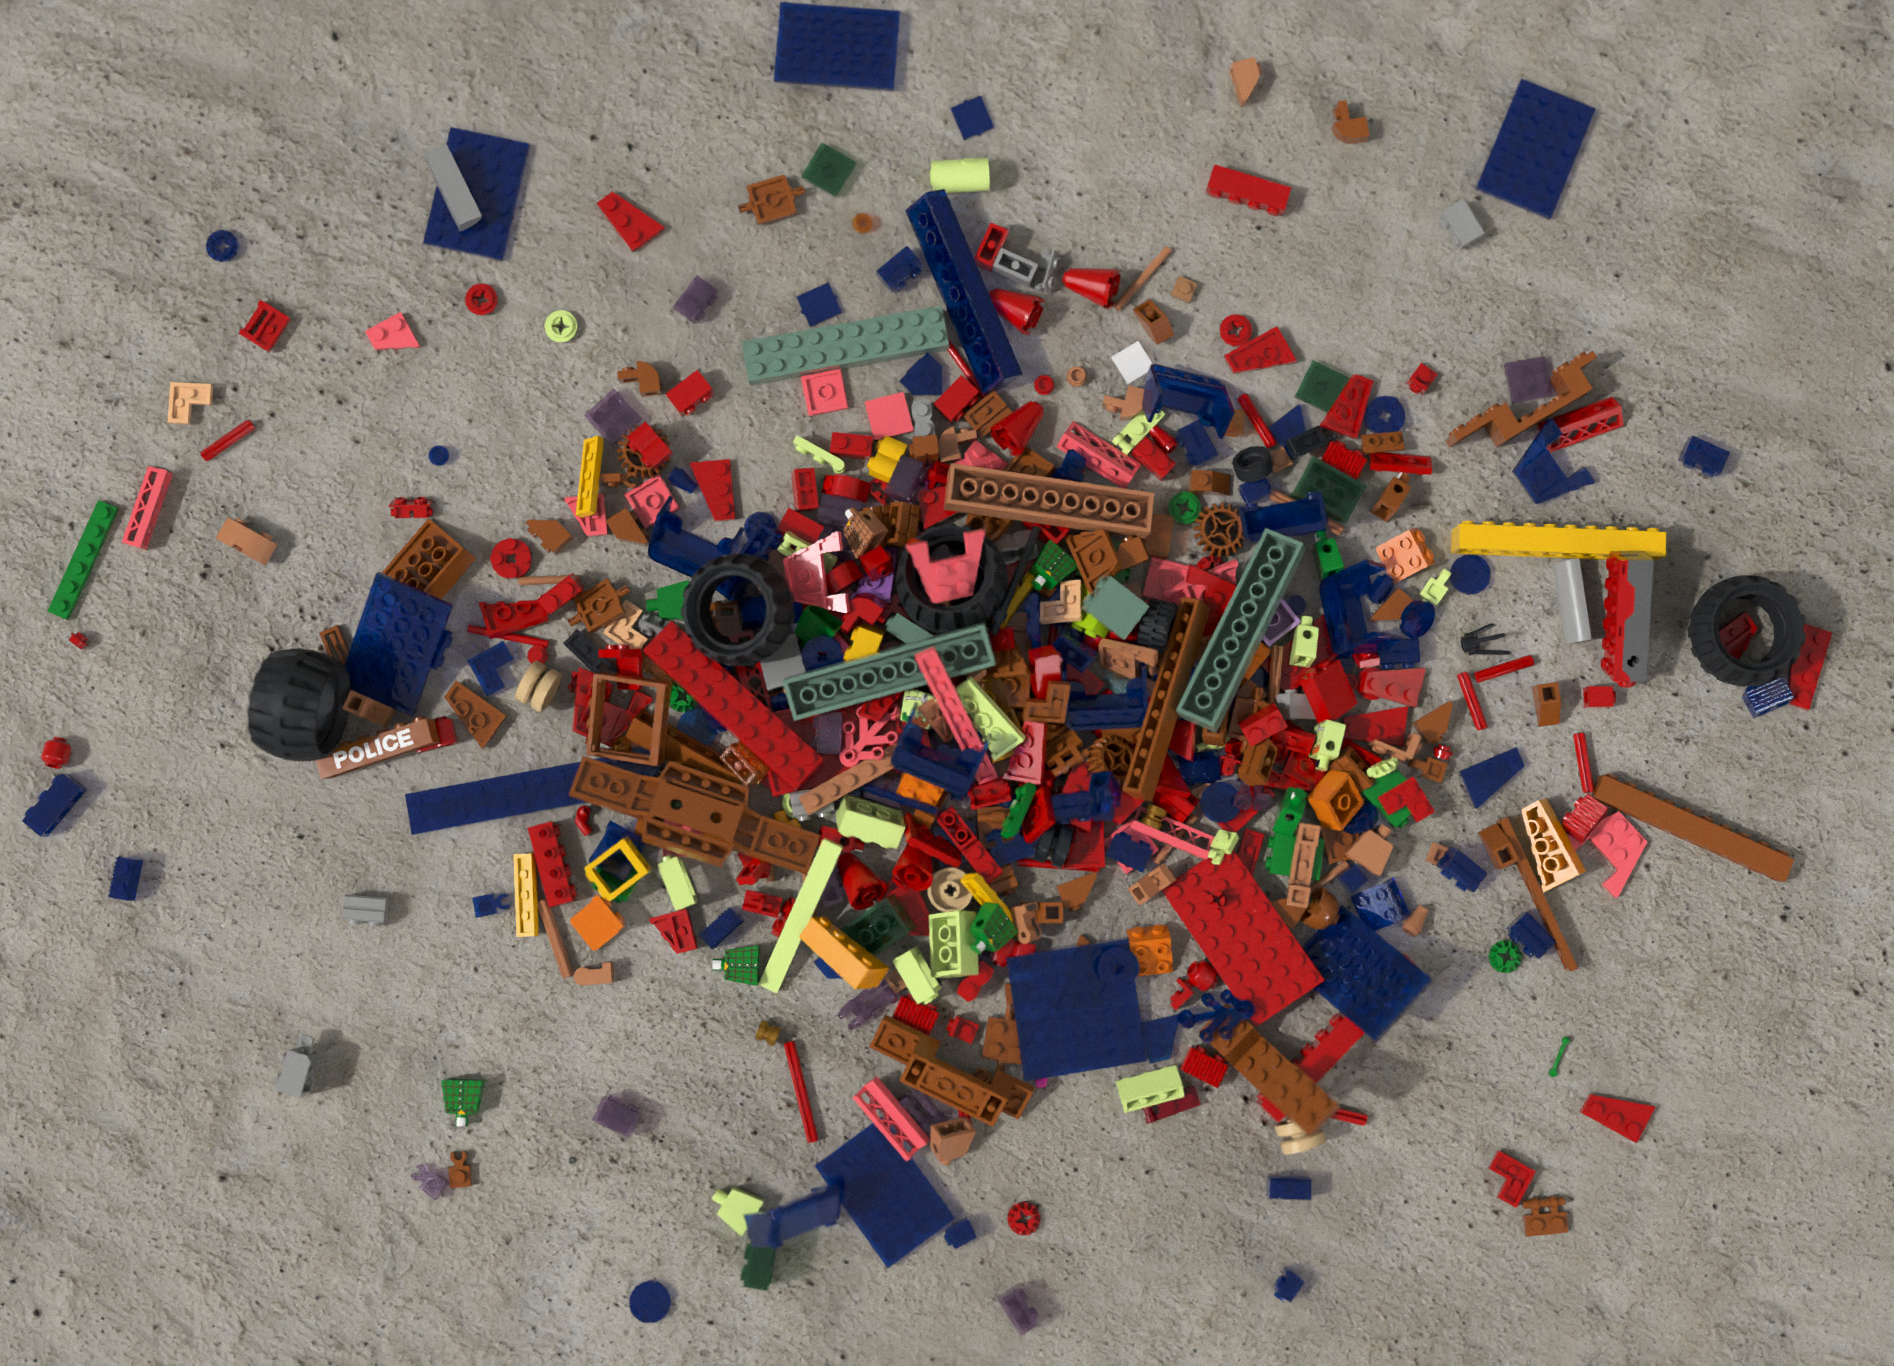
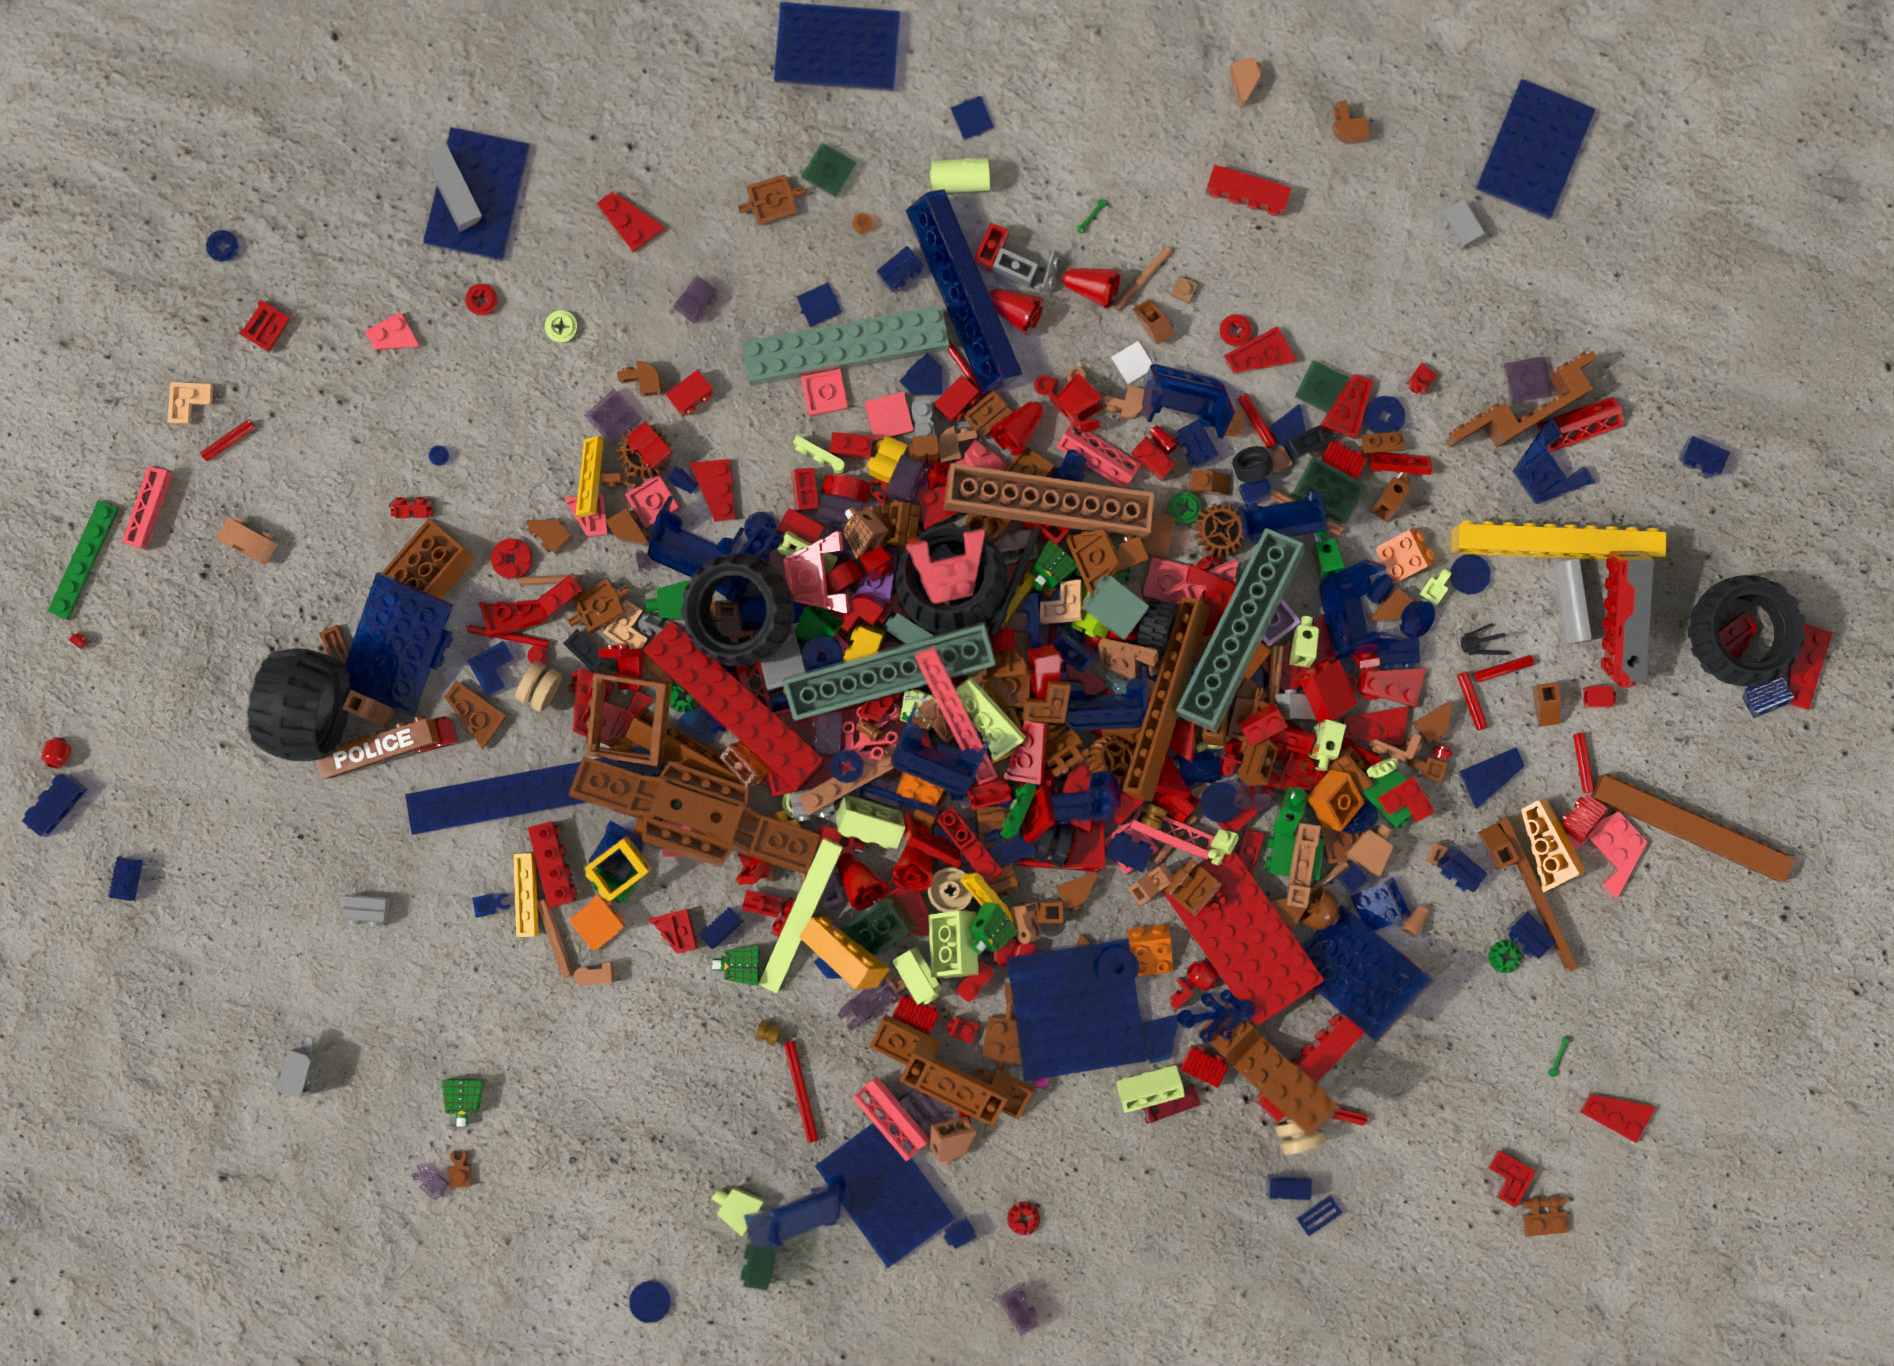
red arm [575,805,593,837] -> none
clear purple brick [592,1094,643,1138] -> none
yellowish green window [657,855,699,911] -> none
yellowish green plate [1112,400,1165,455] -> none
clear blue brick [1273,1267,1305,1303] -> none
clear blue plate [1286,595,1306,616] -> none
none -> clear purple plate [635,550,650,570]
none -> clear blue gear [830,750,864,783]
none -> dark orange pin [856,719,883,742]
none -> red piece [1048,374,1104,433]
none -> green hinge [1077,199,1106,233]
none -> dark orange plate [1165,859,1222,917]
none -> clear blue tile [1296,1195,1342,1237]

